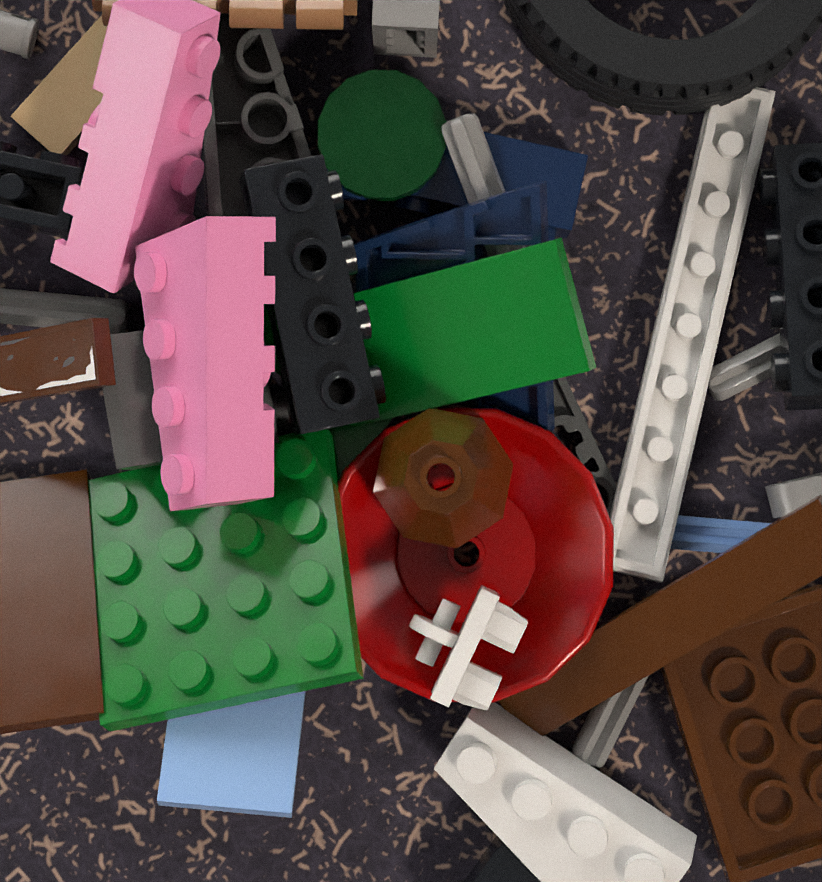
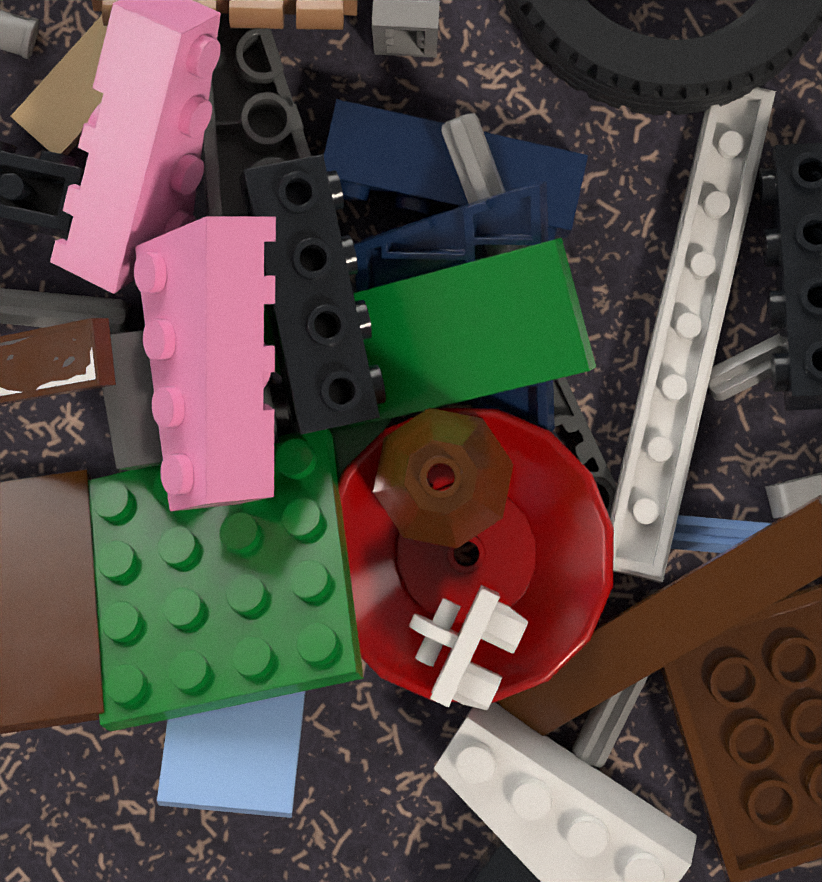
dark green tile [318,70,446,201] -> none

